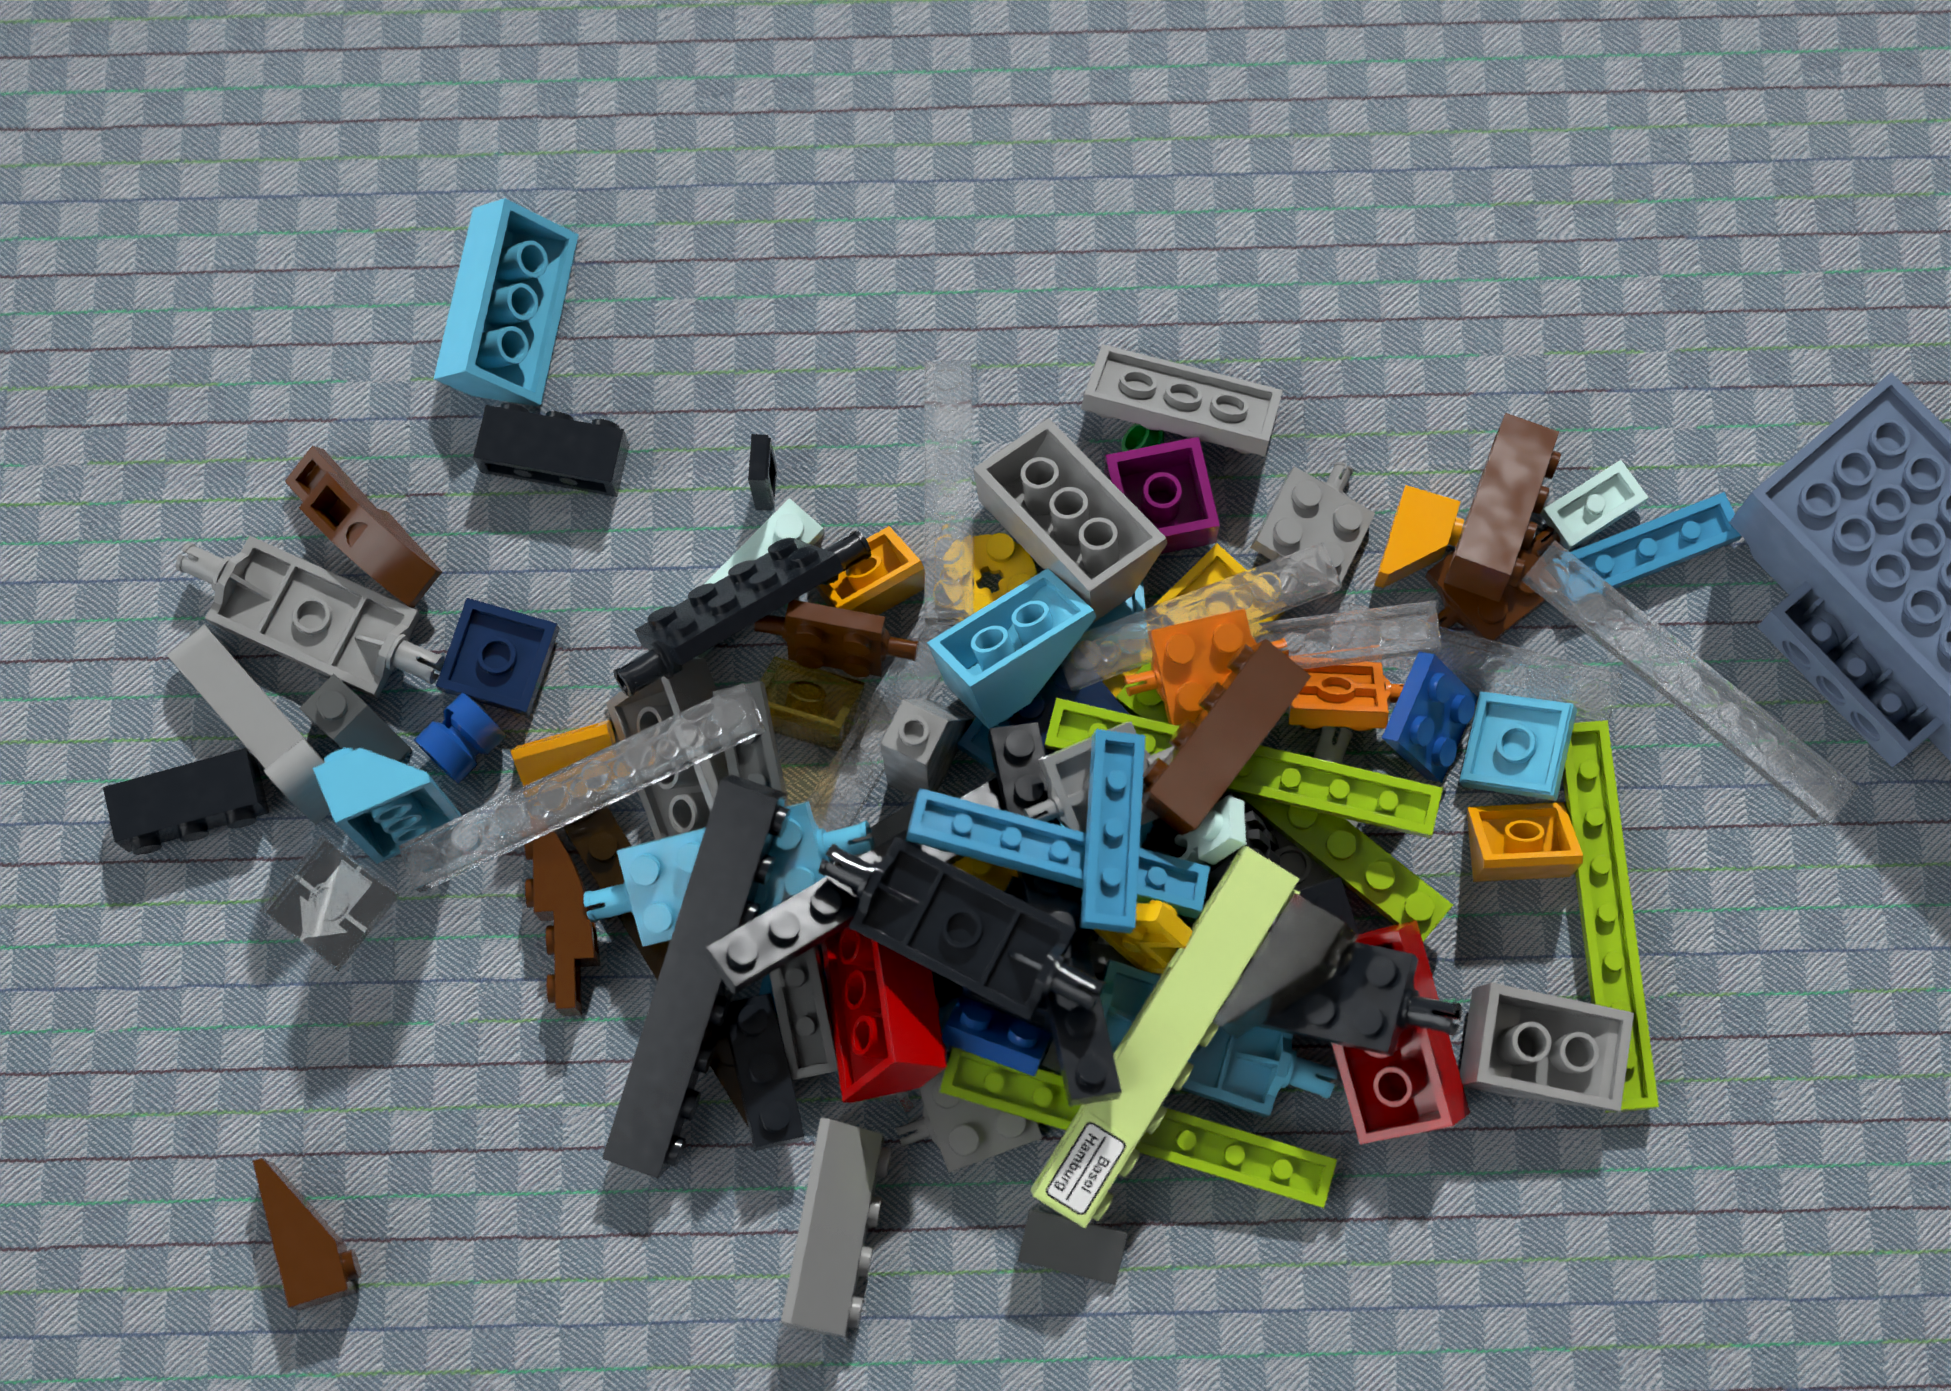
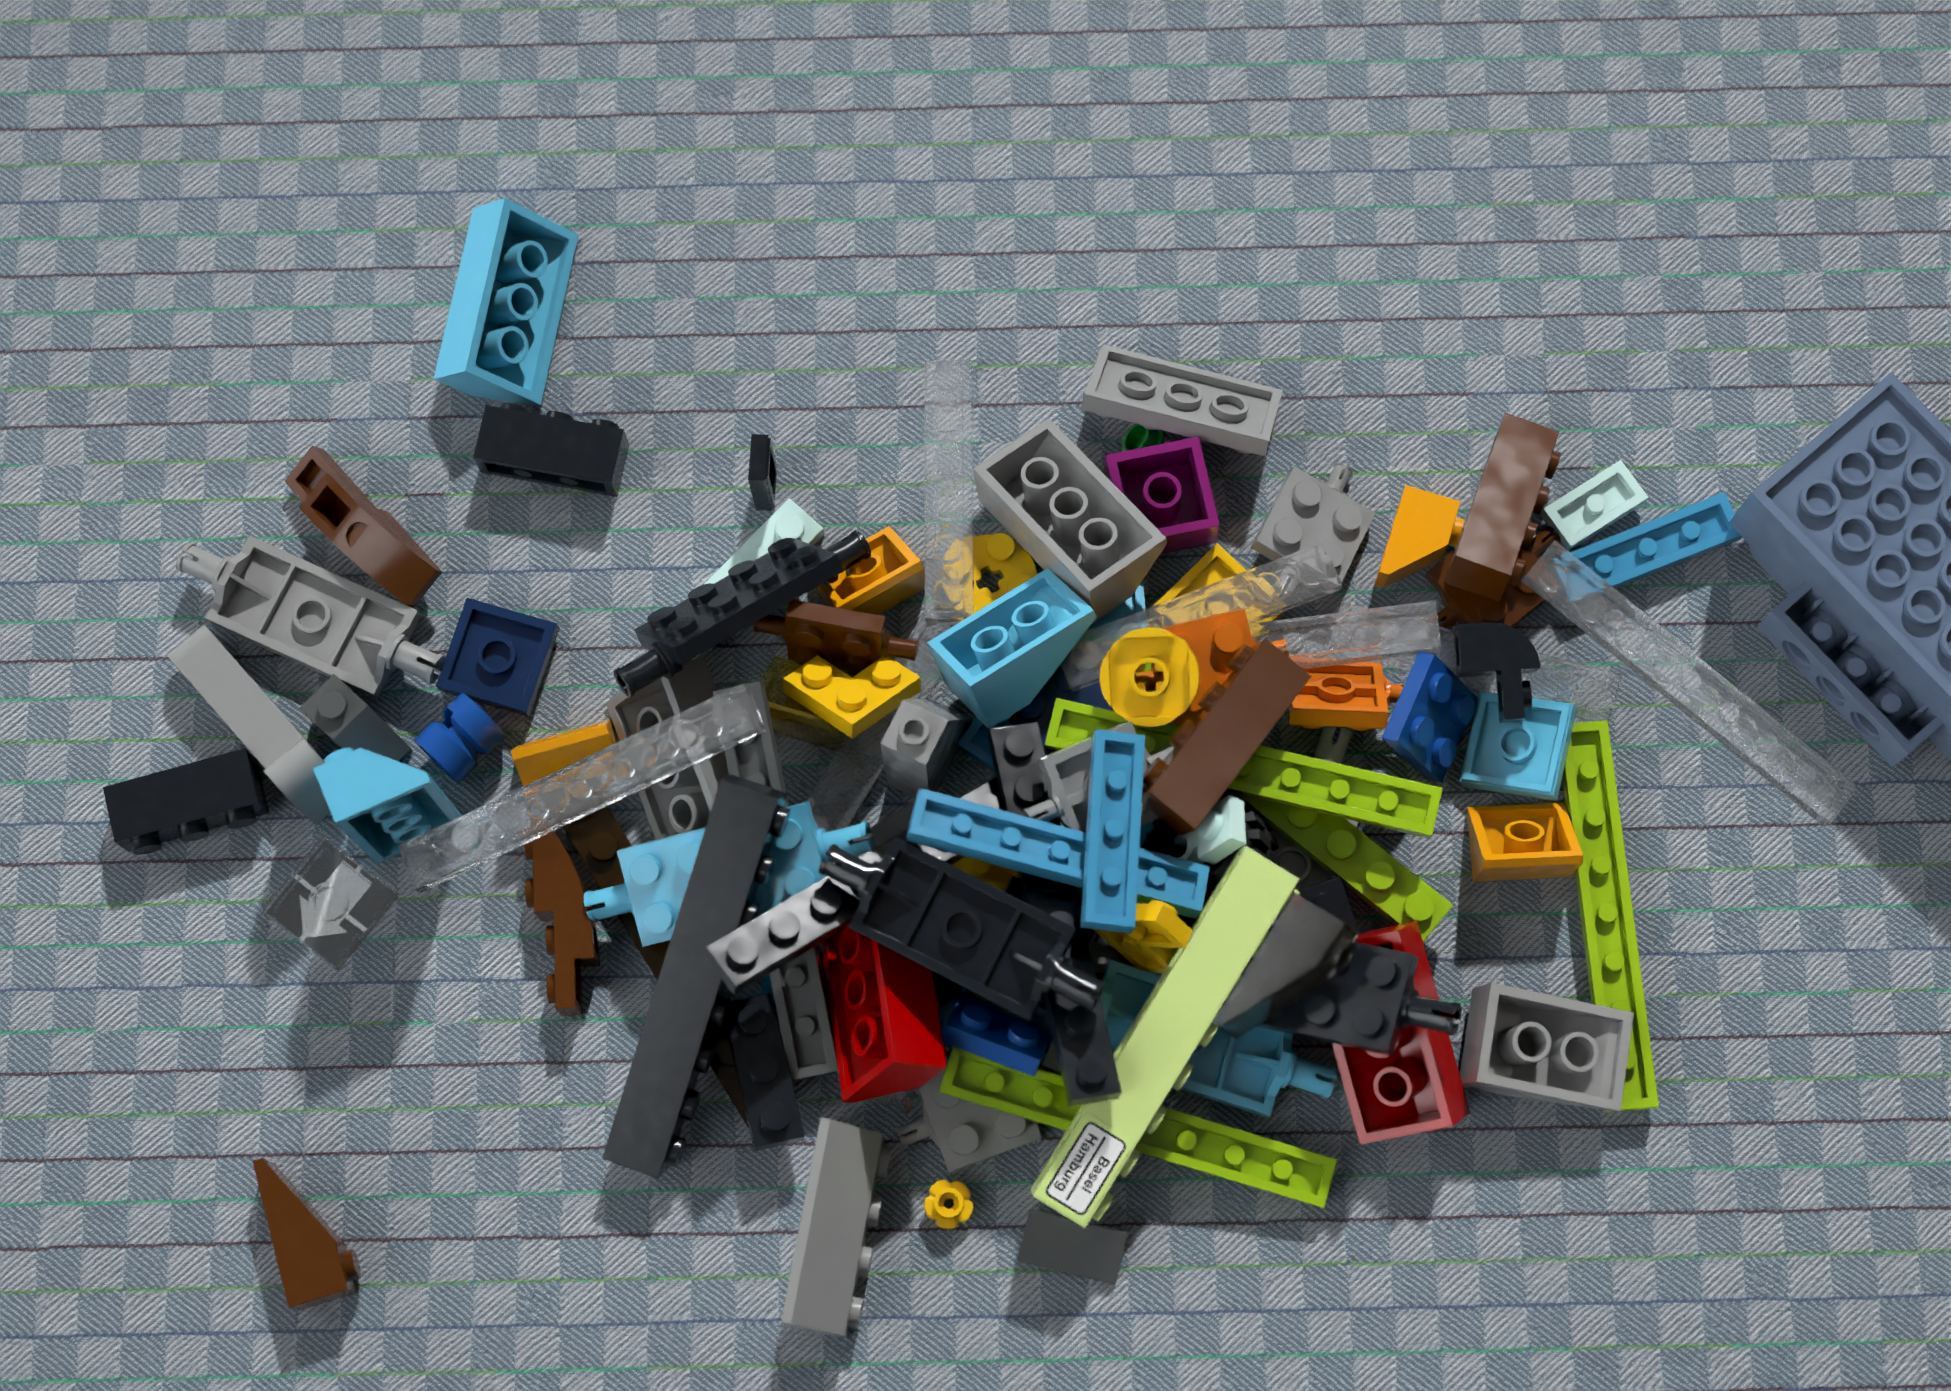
none -> yellow plate [783,655,921,739]
none -> yellow plate [924,1179,973,1229]
none -> yellow plate [1100,627,1200,727]
none -> black brick [1453,622,1541,723]

